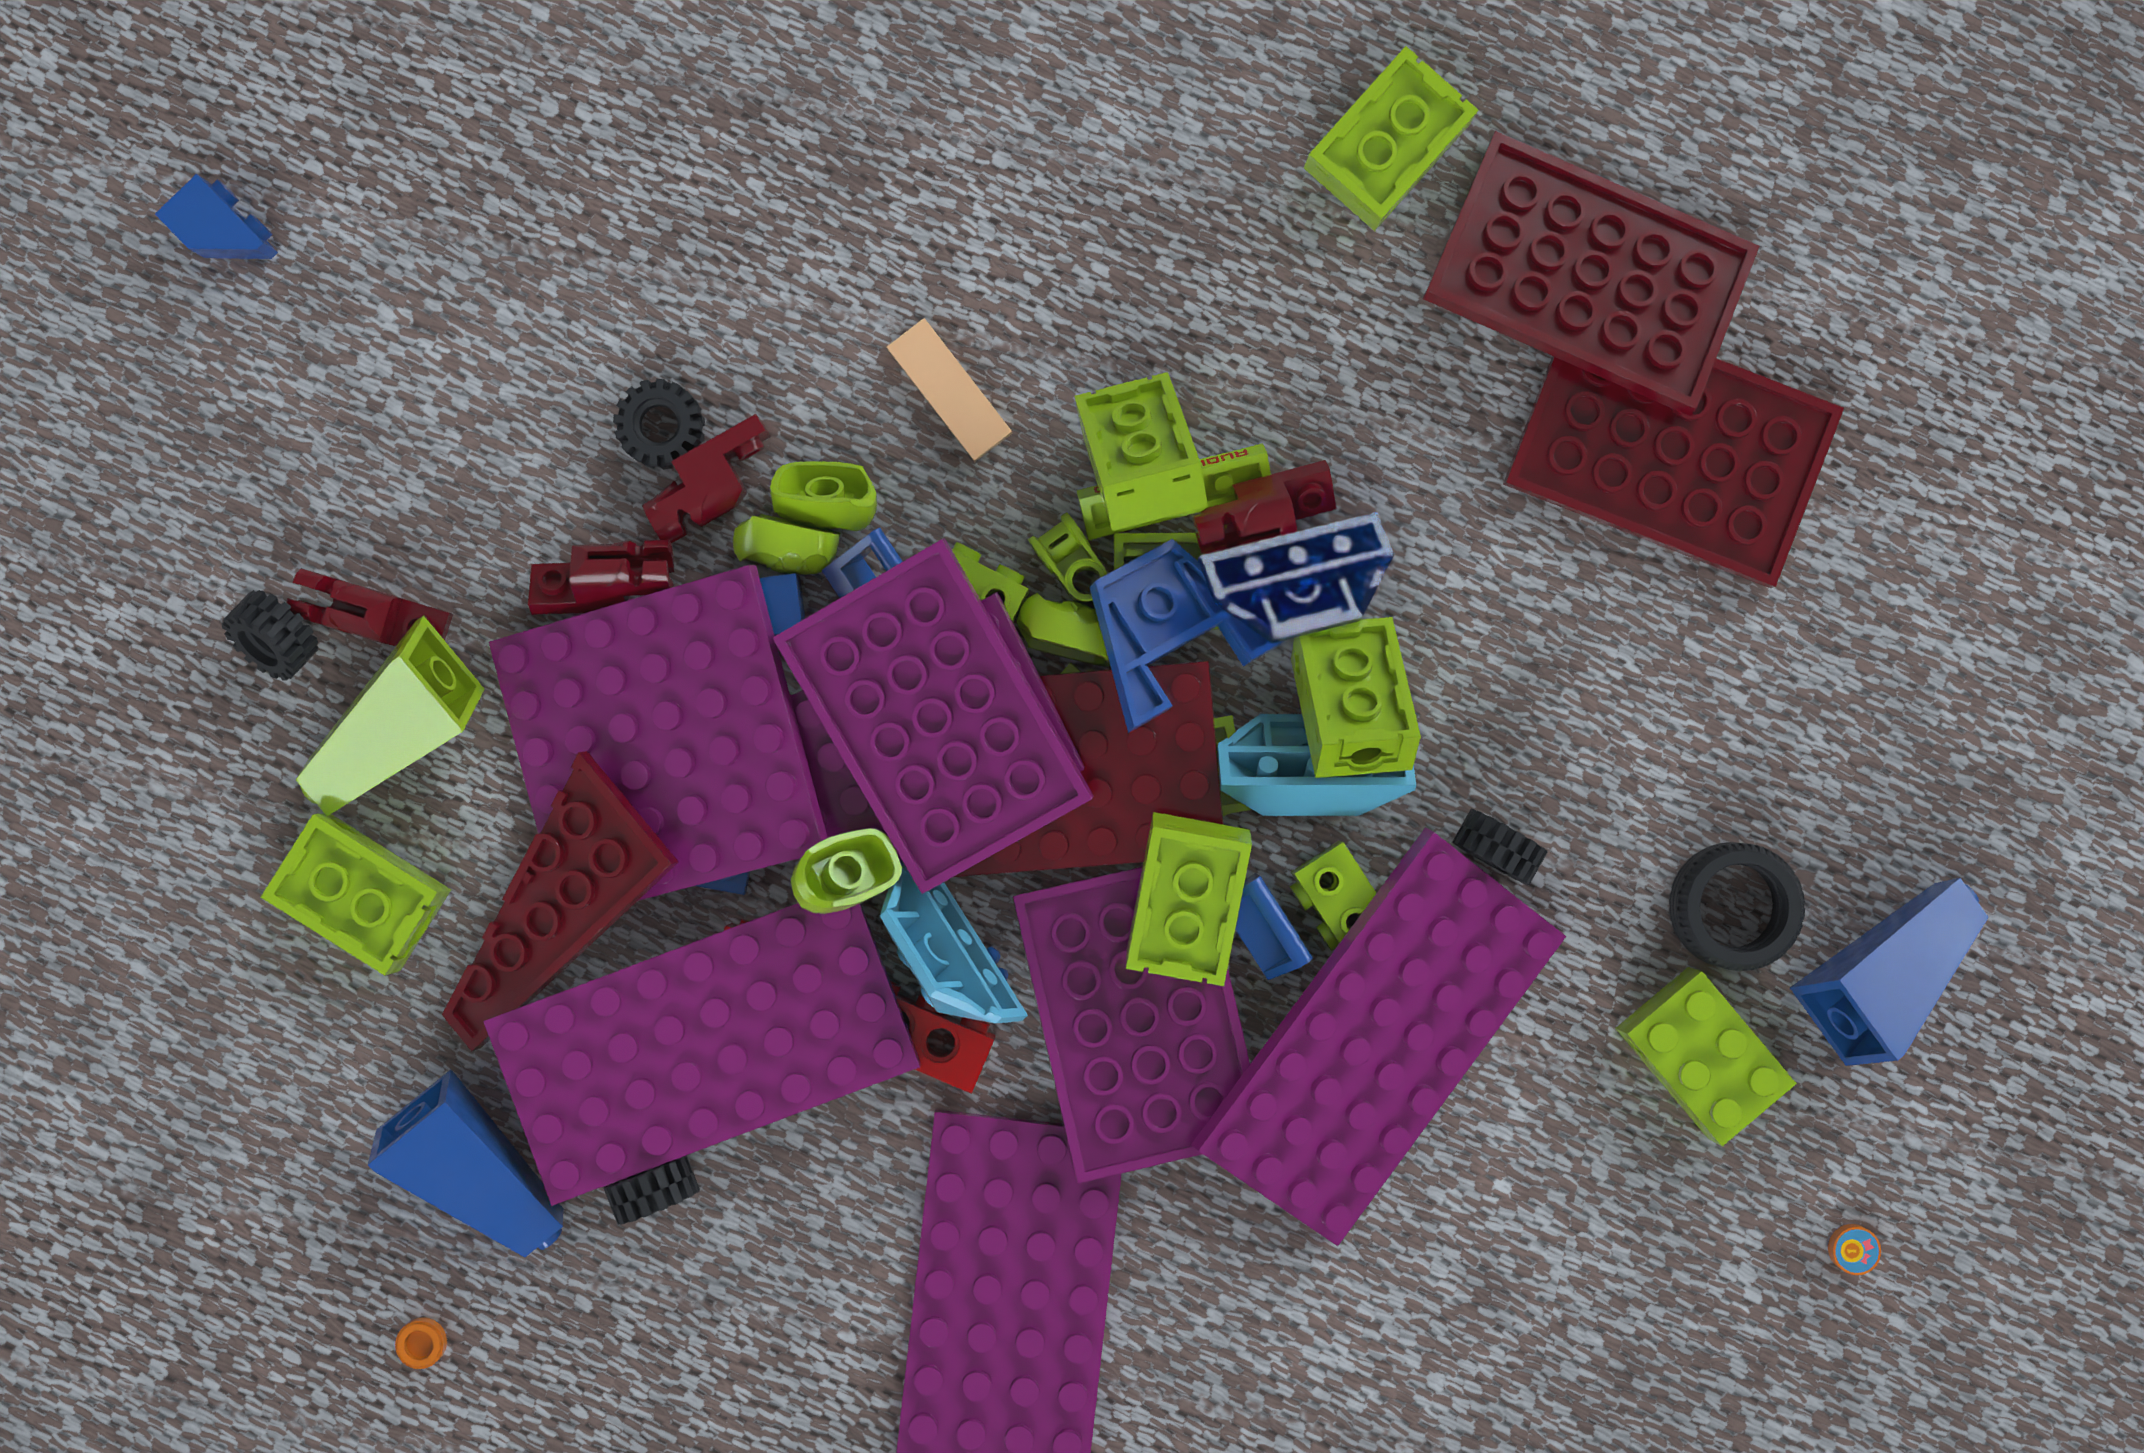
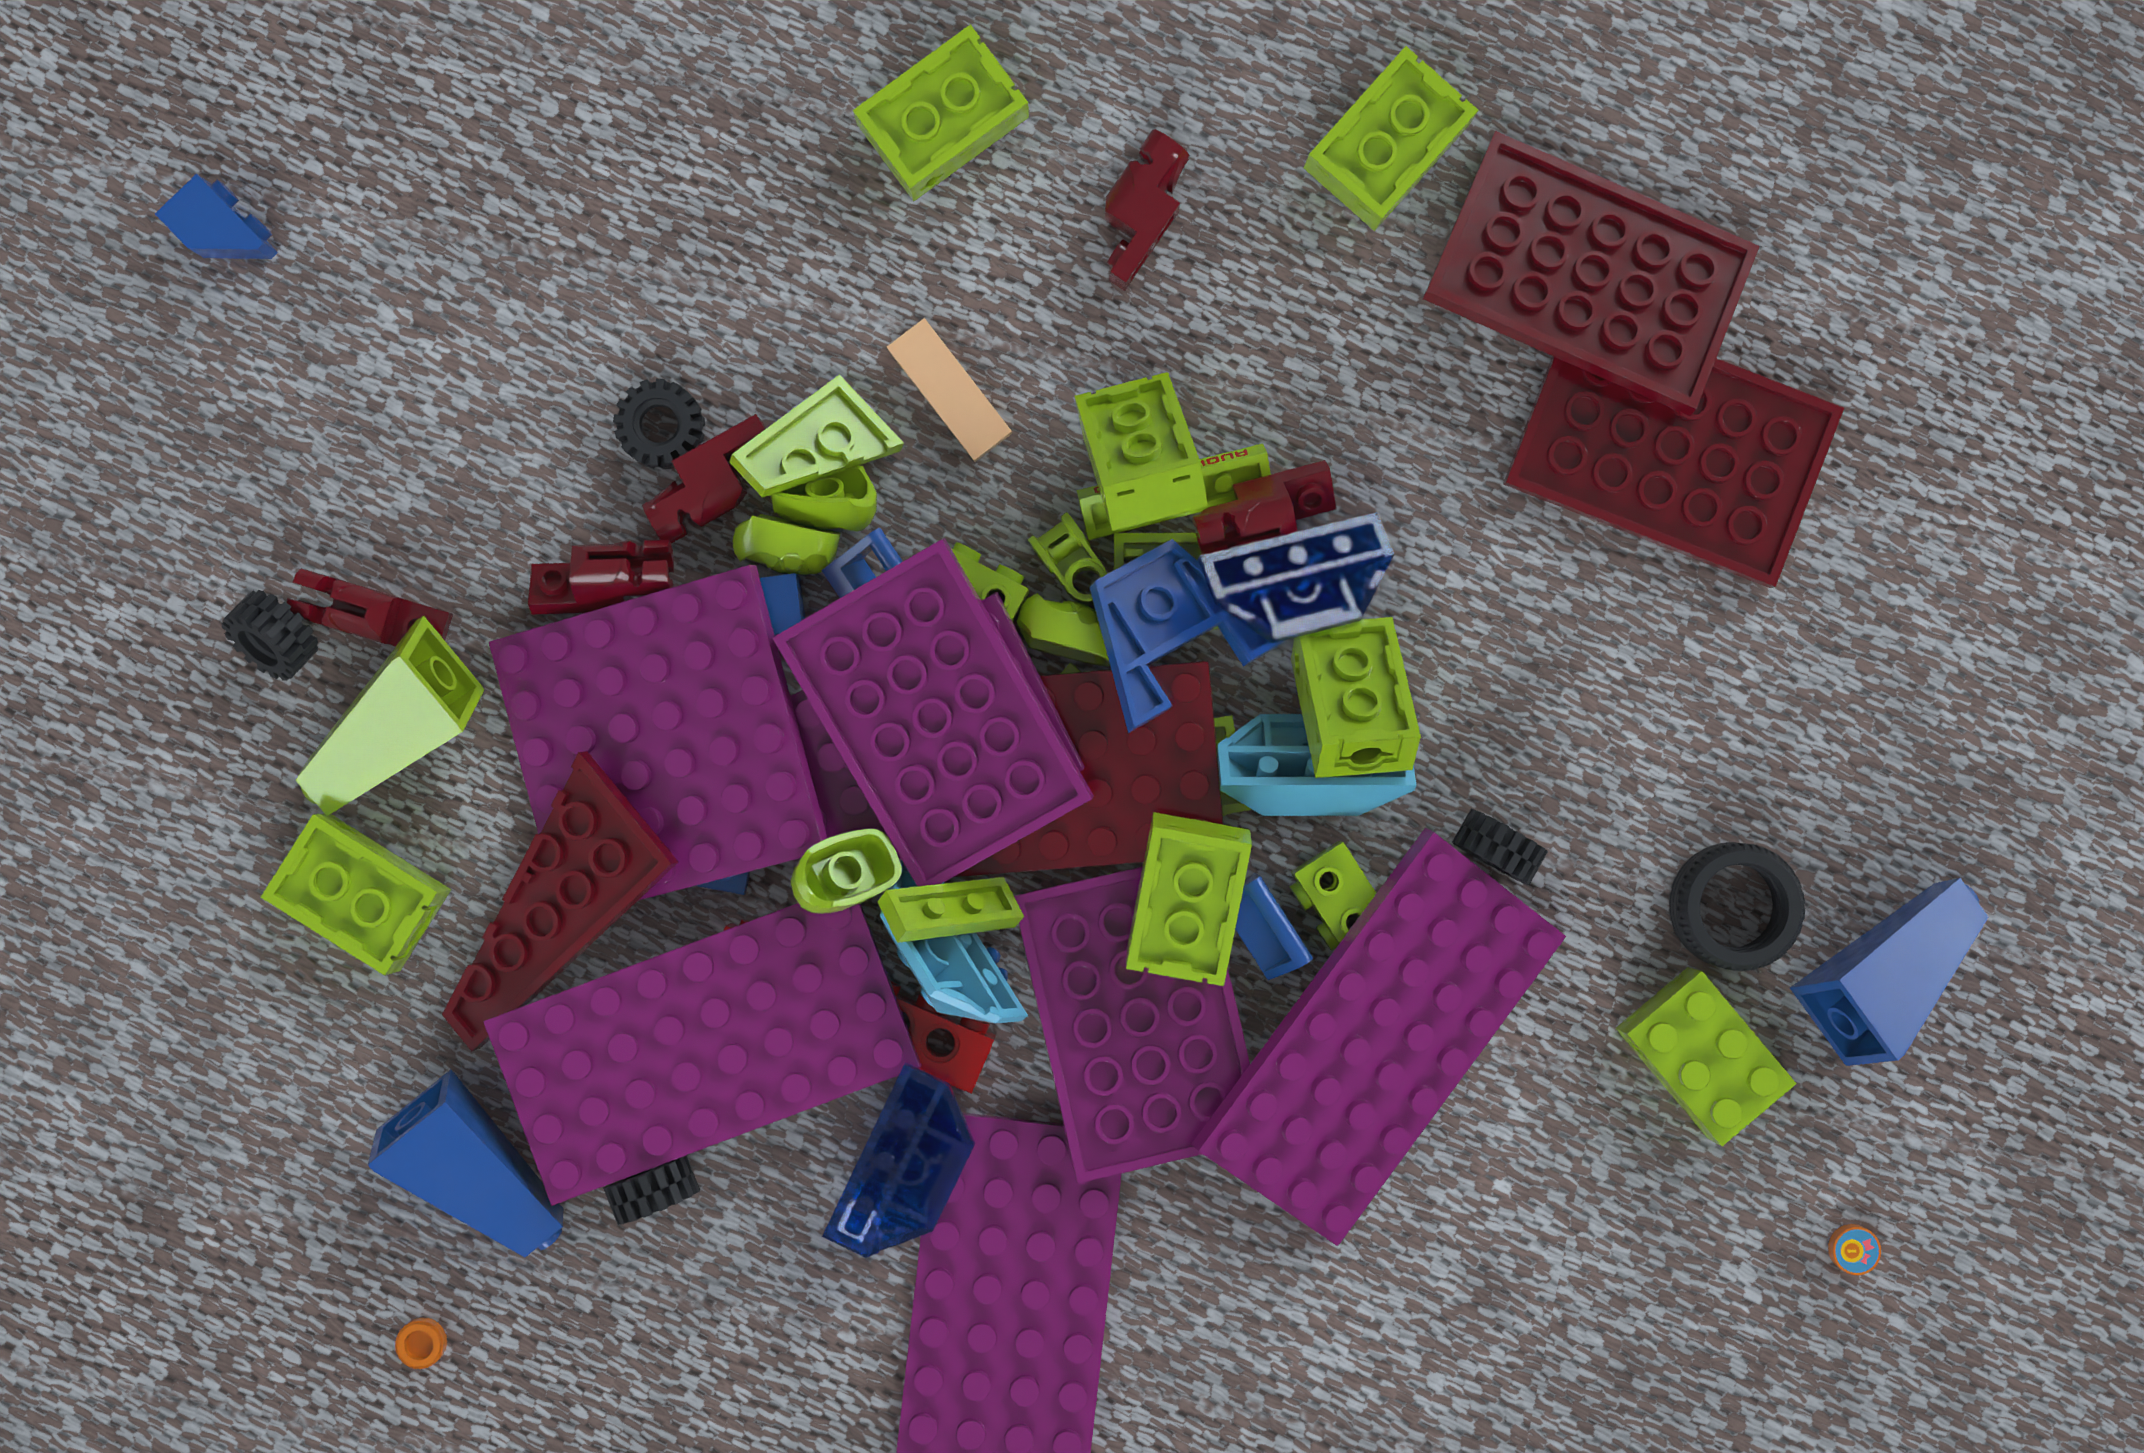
none -> lime wing [730,374,904,498]
none -> clear blue wedge [822,1062,975,1258]
none -> lime piece [853,24,1029,202]
none -> lime plate [877,877,1024,943]
none -> dark red plate [1105,129,1190,291]

